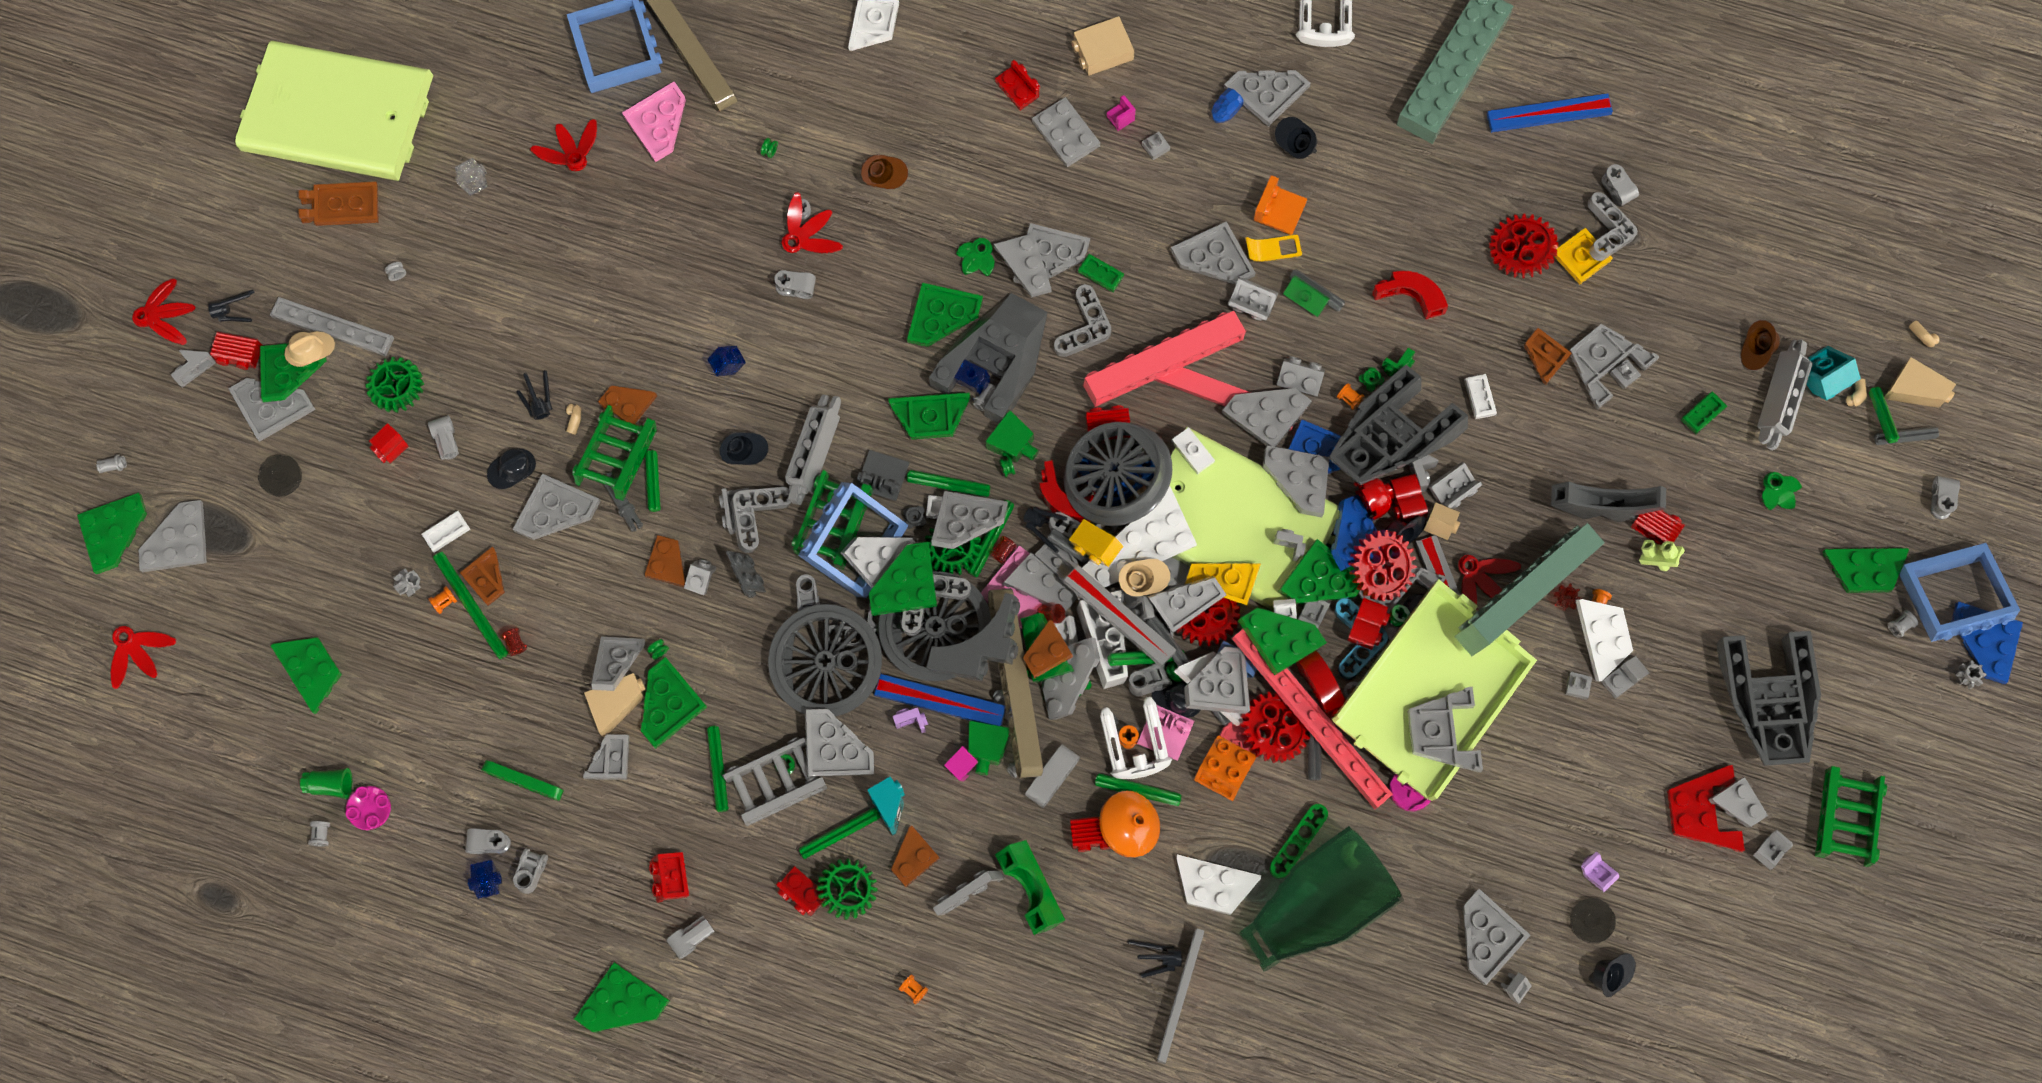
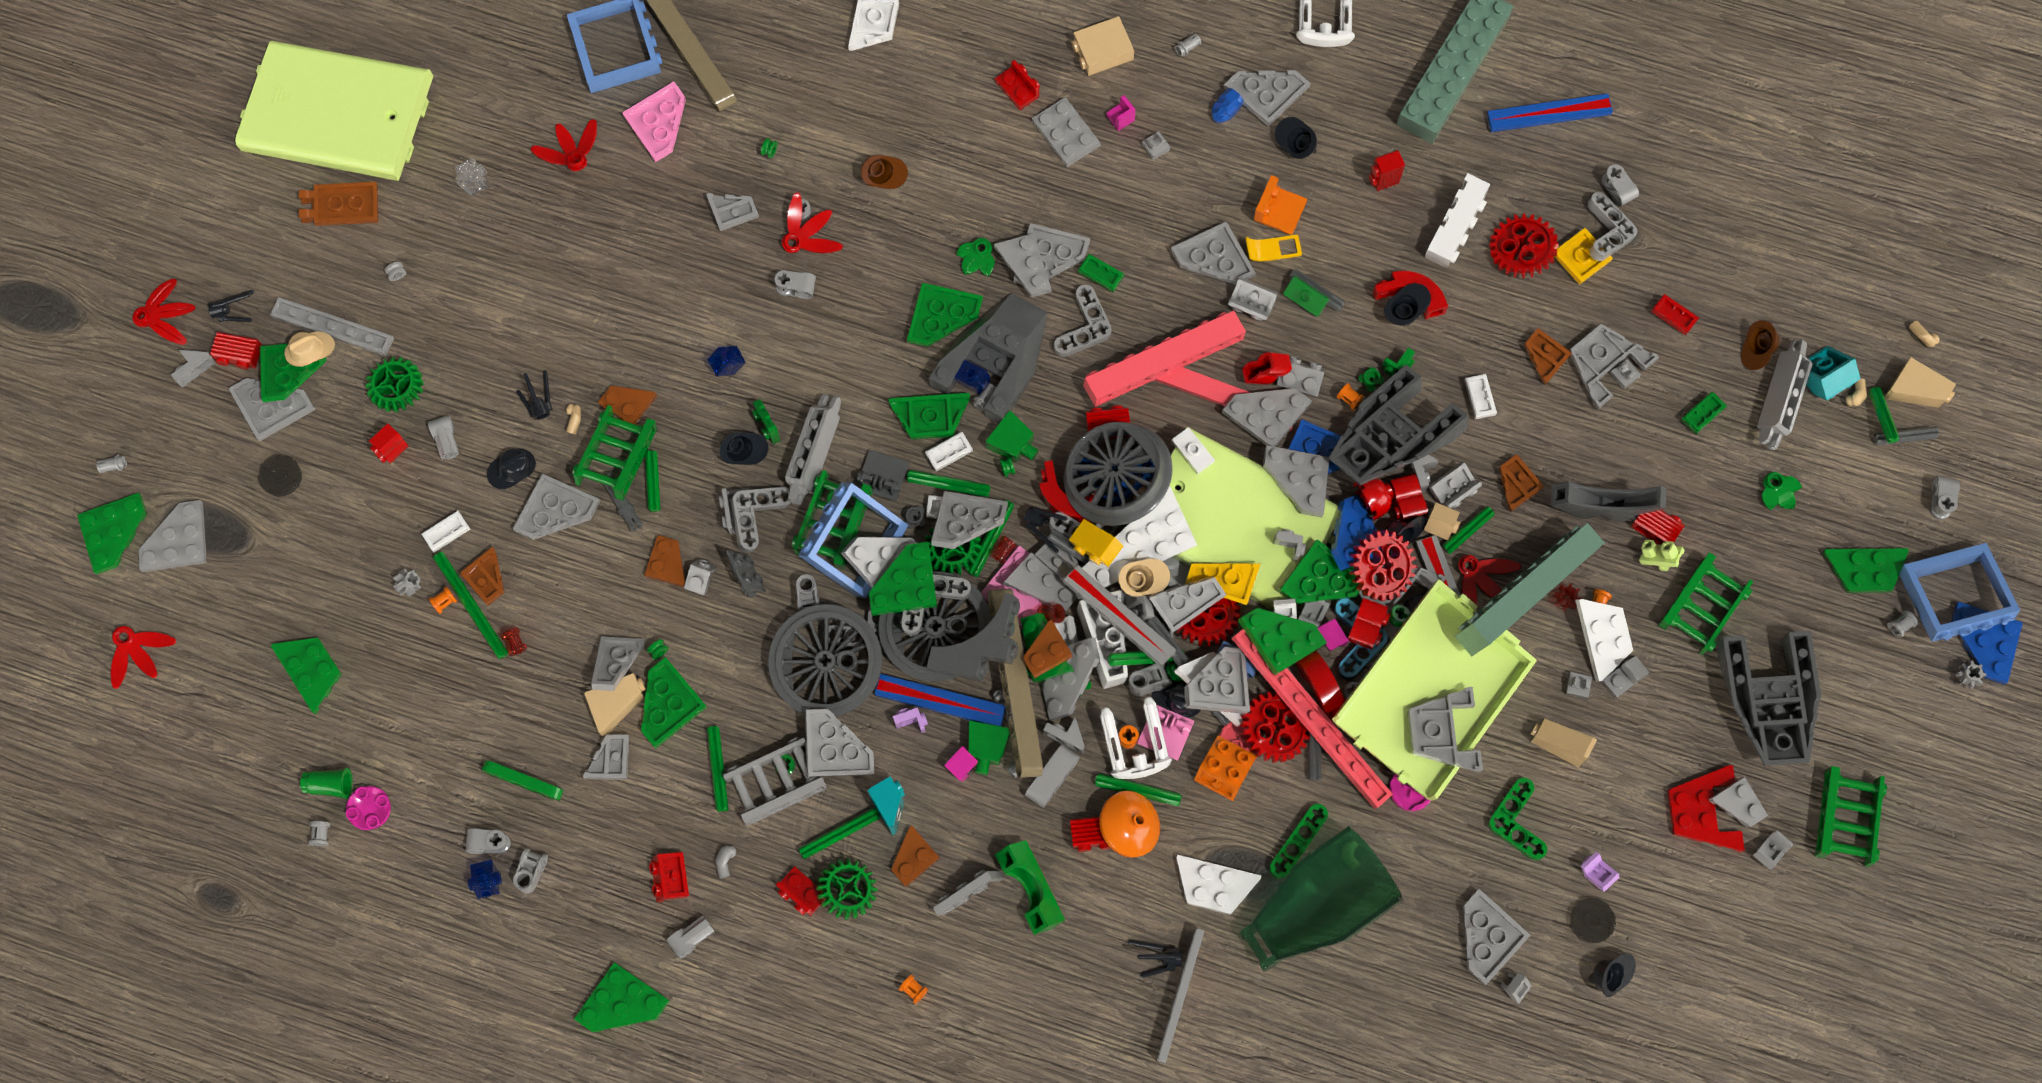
none -> light grey wing [706,193,759,231]
none -> light grey arm [715,845,736,879]
none -> green wing [752,399,781,445]
none -> white plate [925,432,973,472]
none -> light grey slope [1043,718,1085,754]
none -> light grey pin [1175,33,1201,56]
none -> red brick [1242,352,1292,385]
none -> dark pink panel [1318,619,1349,651]
none -> red brick [1369,150,1405,192]
none -> black piece [1384,283,1431,326]
none -> white wedge [1425,173,1490,268]
none -> green axle [1442,506,1495,554]
none -> green beam [1488,777,1547,861]
none -> dark orange wing [1499,454,1544,512]
none -> tan slope [1531,719,1597,768]
none -> red plate [1651,294,1699,336]
none -> green fence [1658,552,1754,655]

